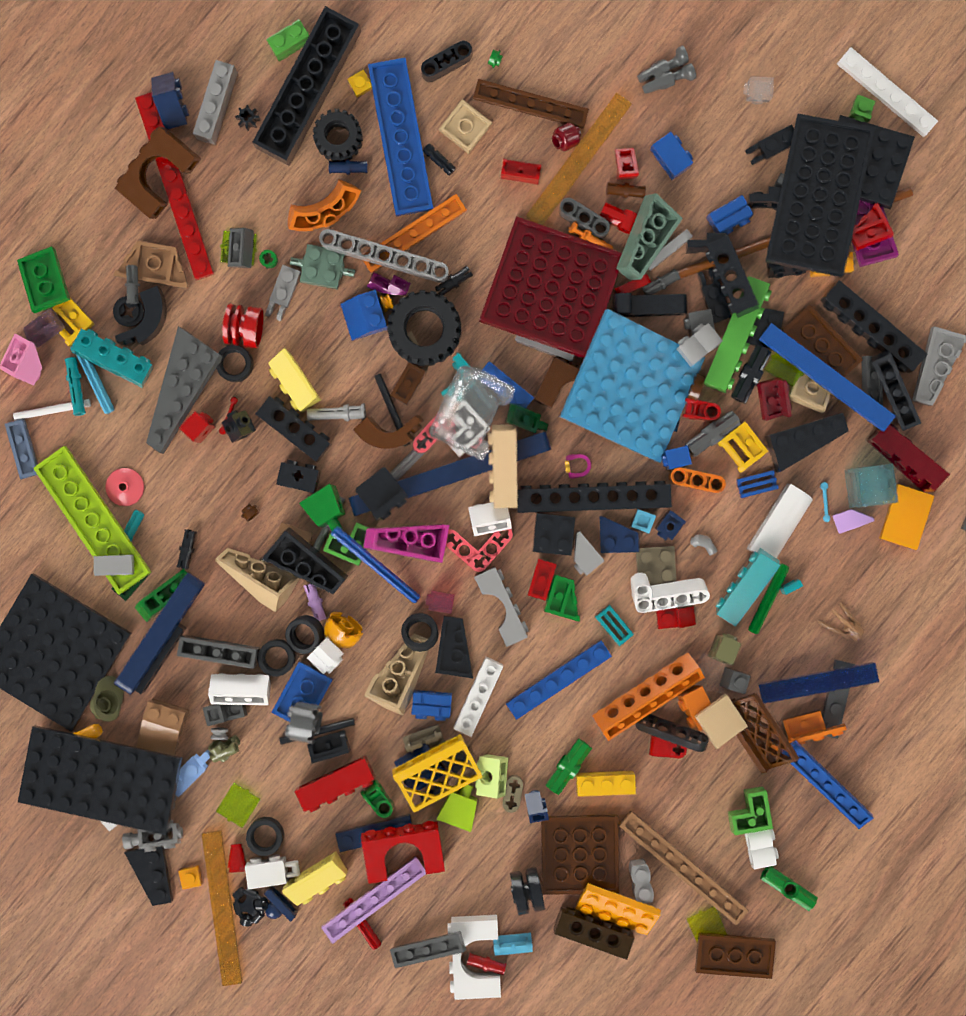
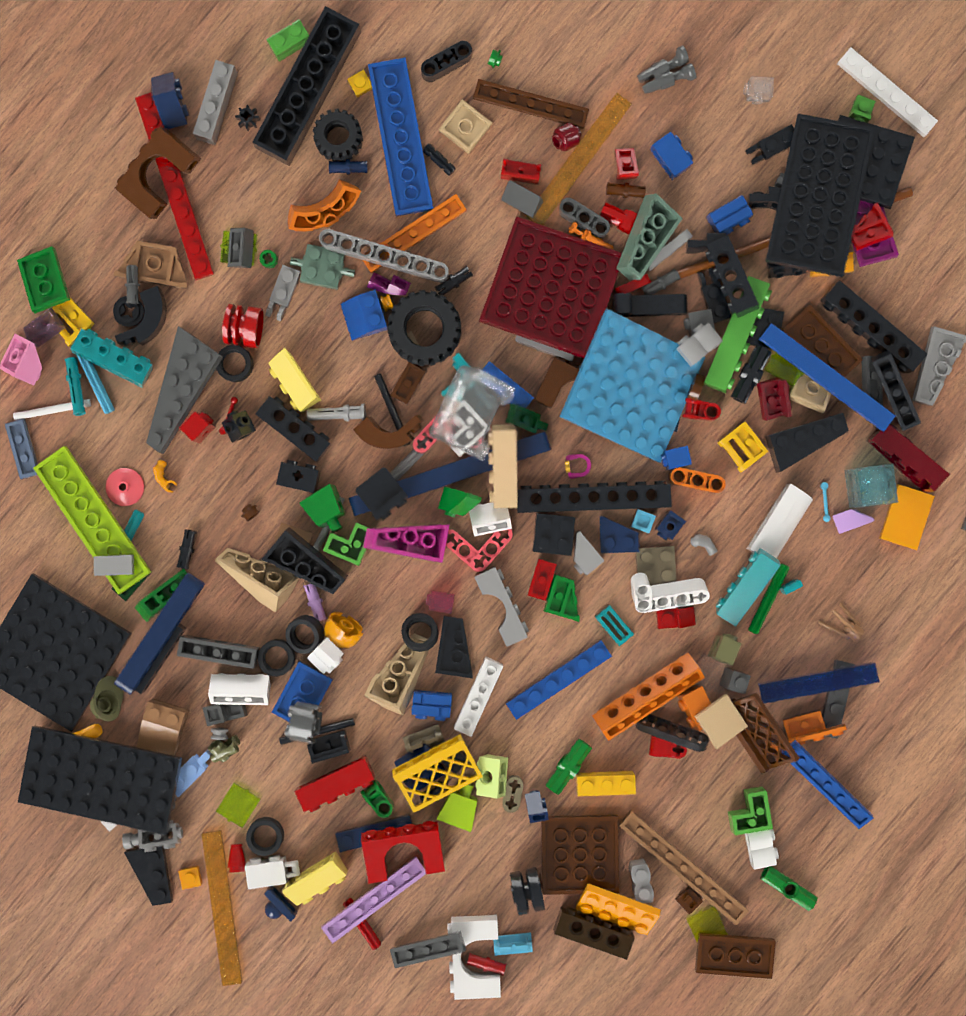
black piece [232,887,269,927] -> none
blue axle [331,527,420,603] -> none
dark grey piece [685,410,741,457] -> none
blue tile [736,470,779,498] -> none
none -> light orange piece [153,459,178,493]
none -> green slope [438,486,482,517]
none -> dark grey slope [501,180,543,218]
none -> reddish brown tile [676,886,703,915]

